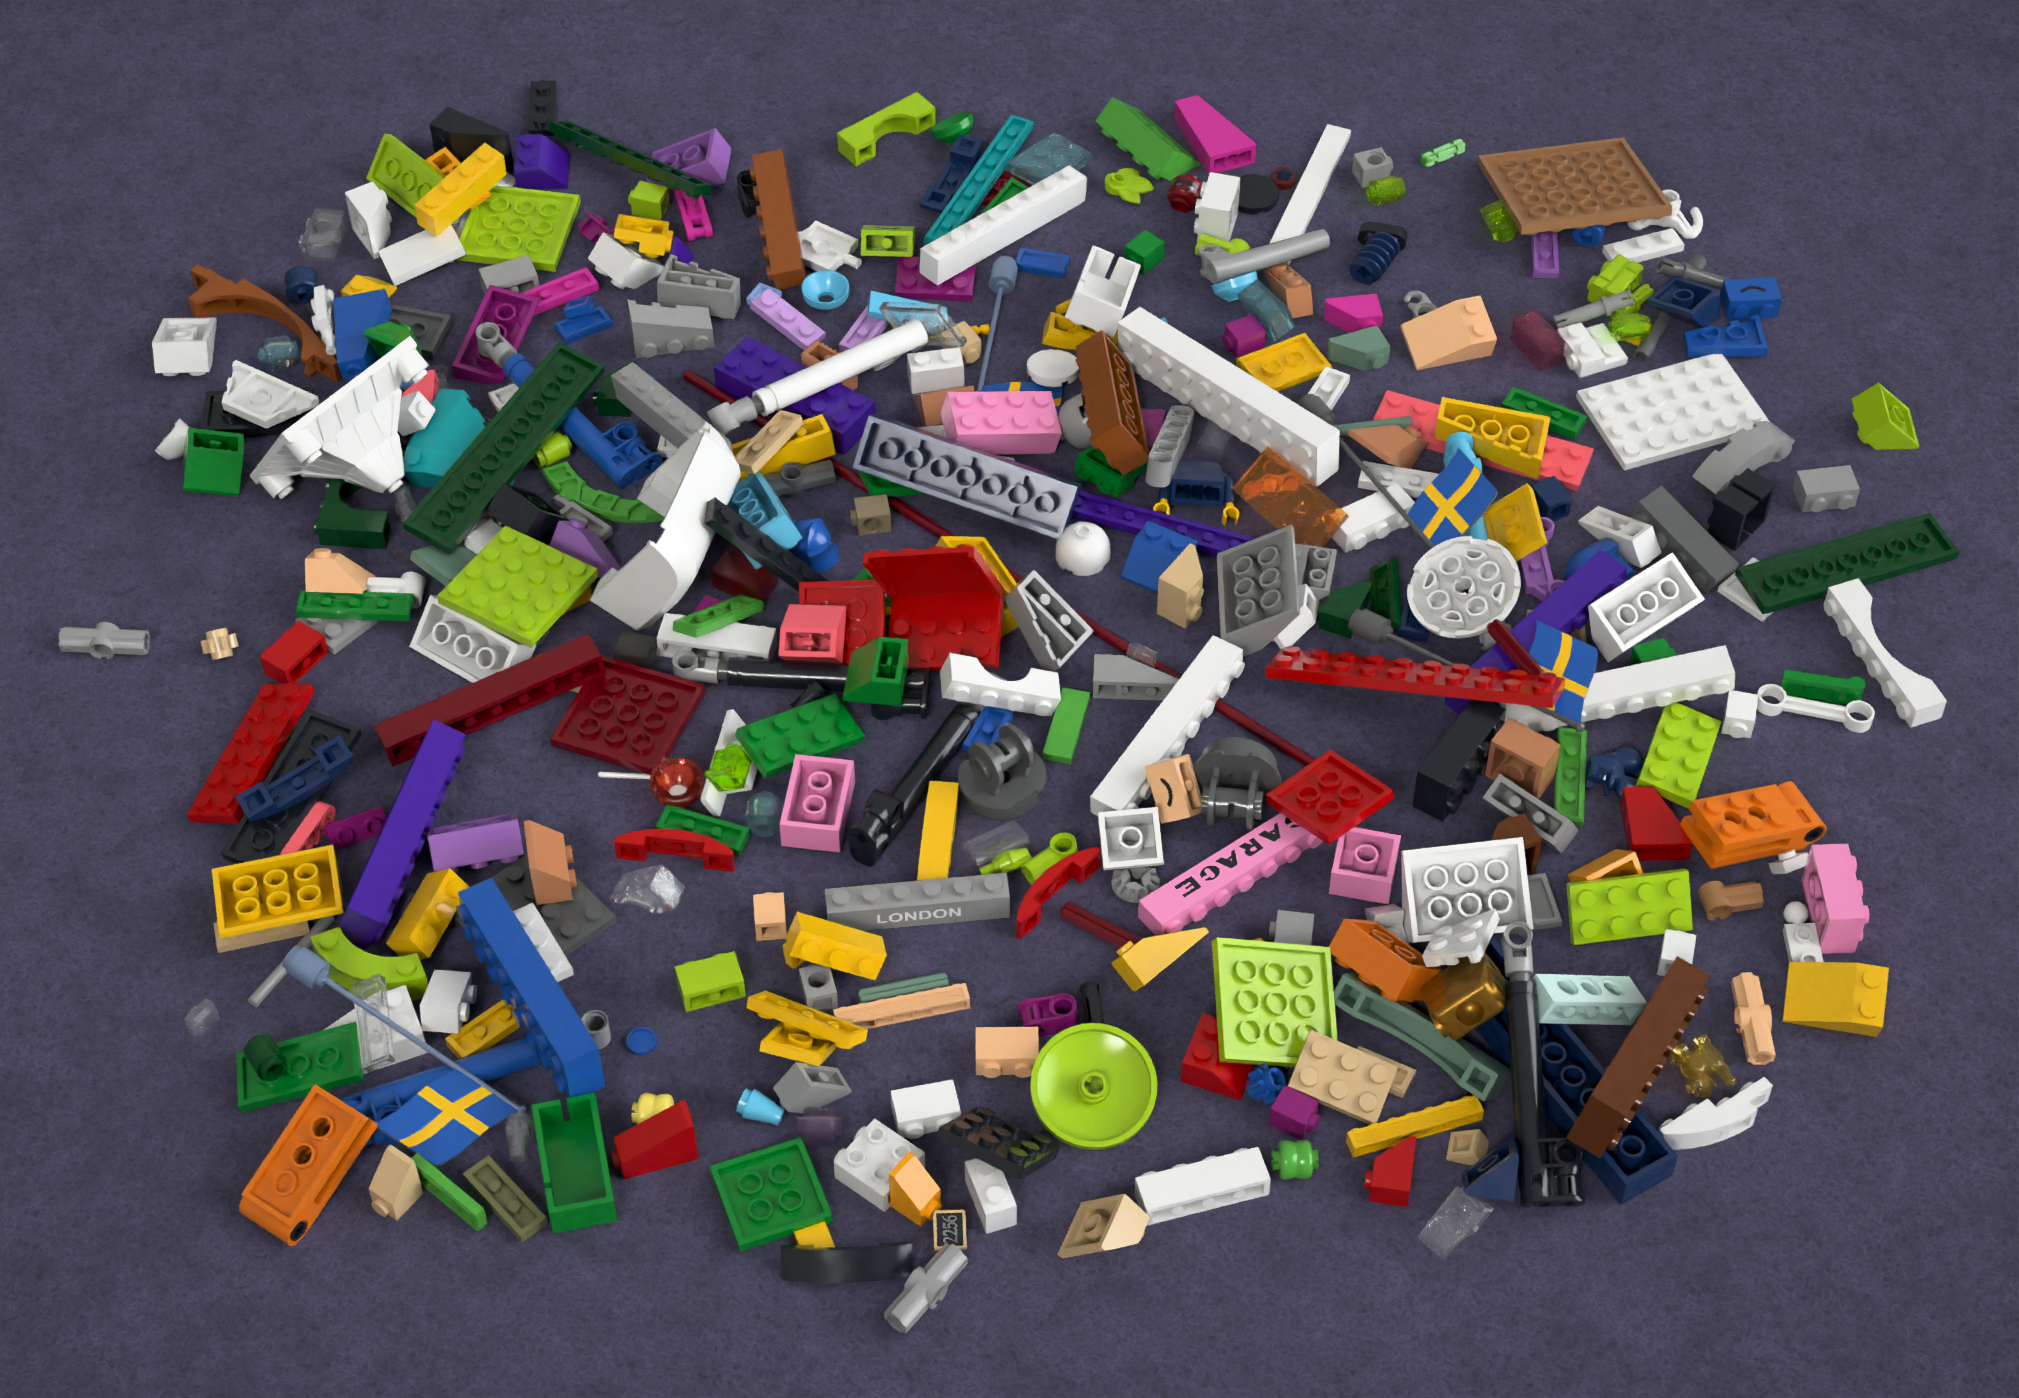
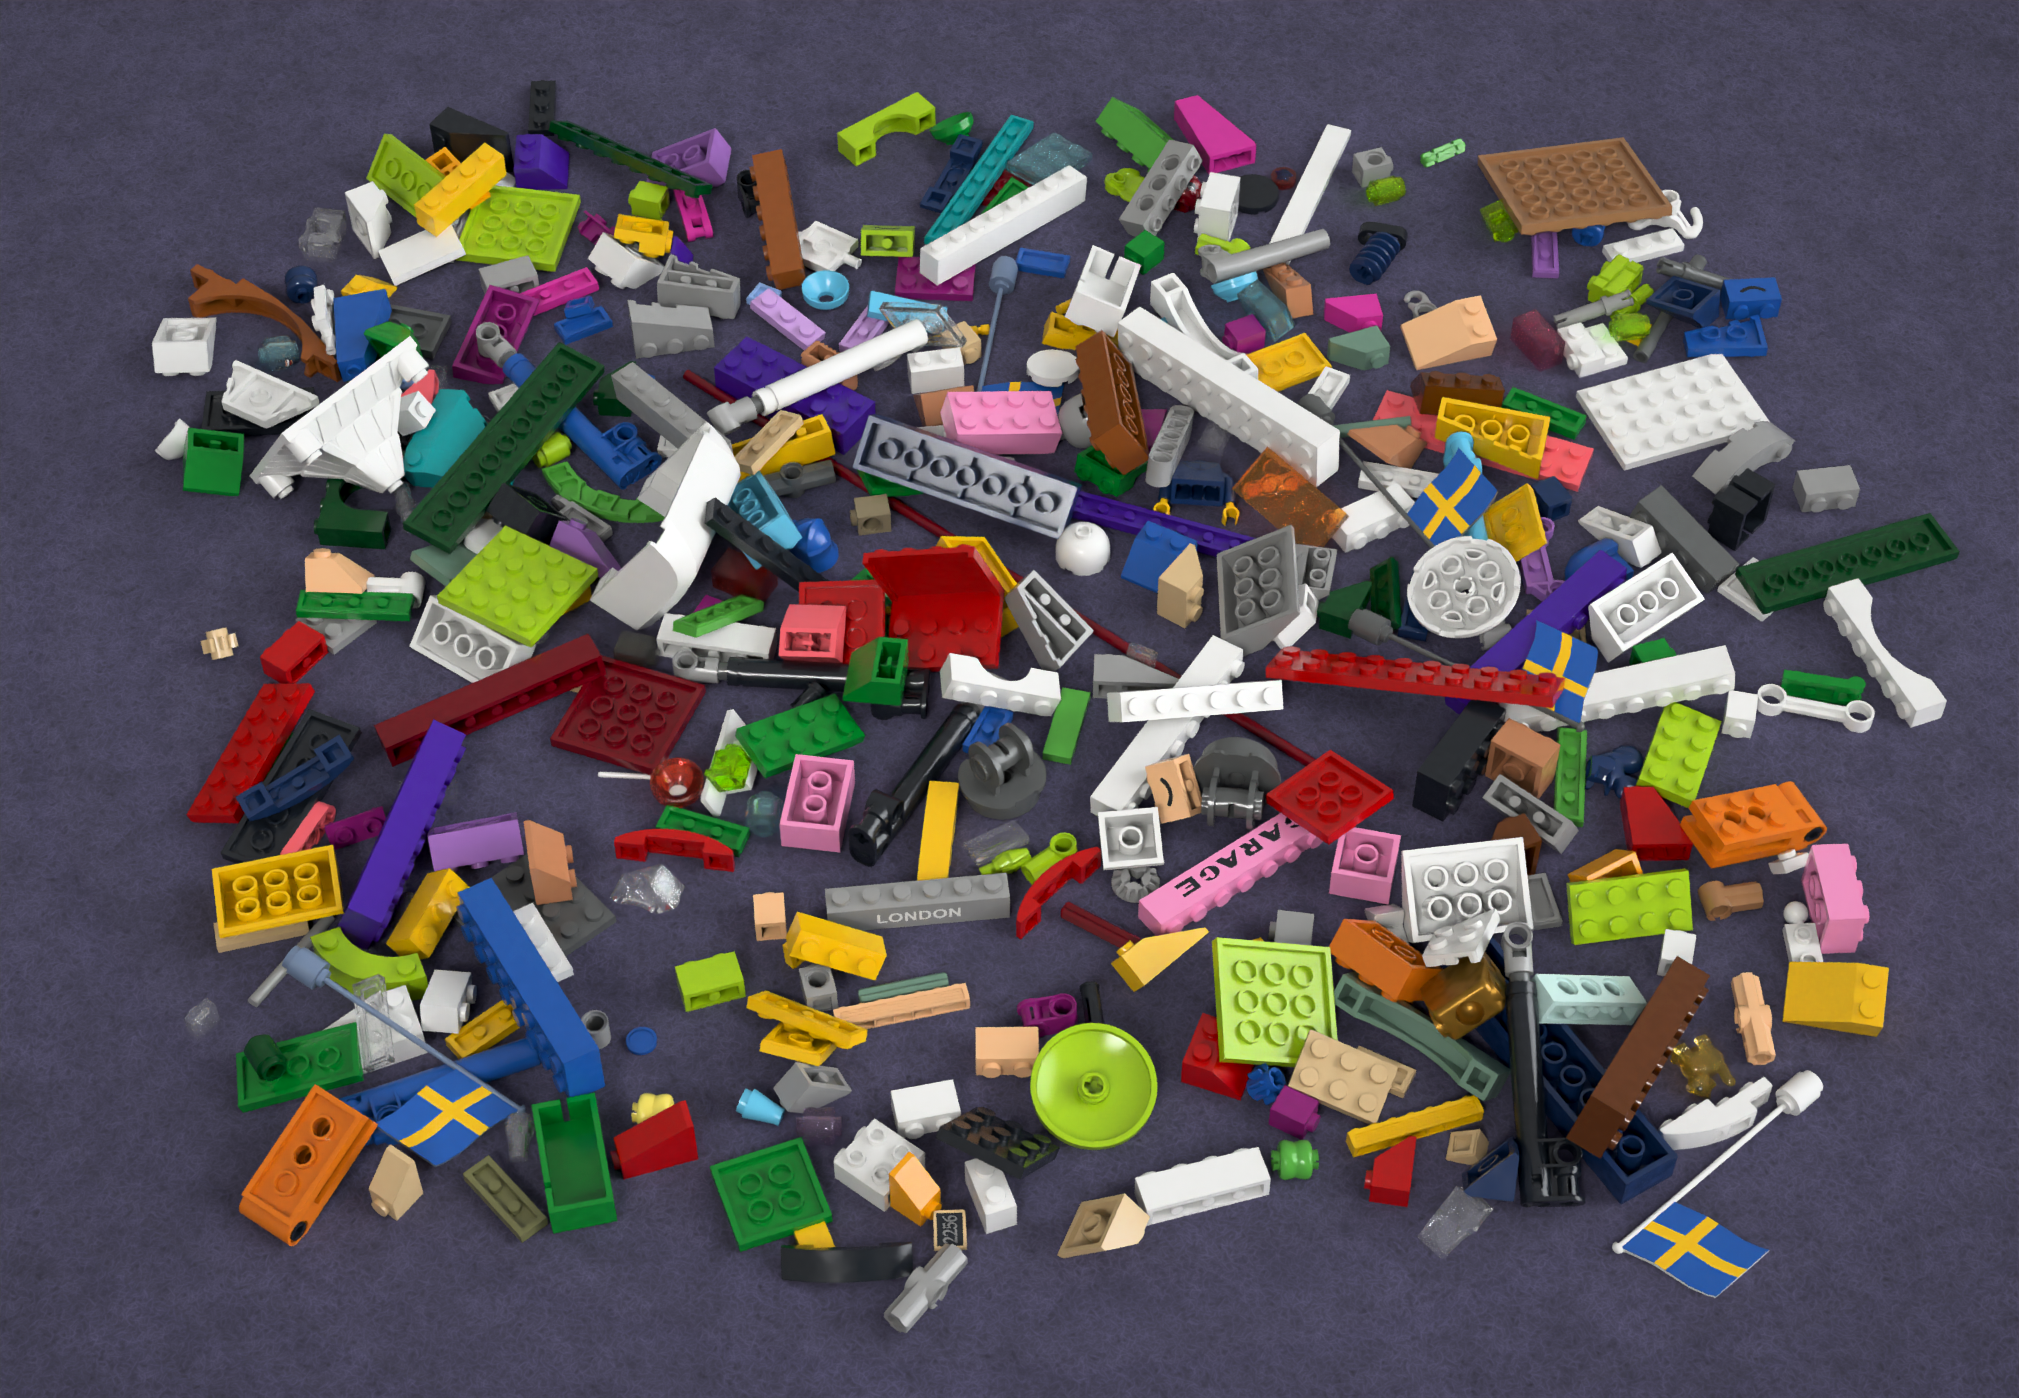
light grey piece [59,622,150,659] -> none
bright green tile [411,1153,488,1231] -> none
dark red axle [1487,619,1544,676] -> none
lime slope [1852,382,1919,450] -> none
none -> white arch [1107,680,1283,722]
none -> light grey brick [1119,139,1203,237]
none -> white arch [1150,273,1258,380]
none -> reddish brown slope [1410,371,1505,415]
none -> flag [1612,1070,1823,1298]

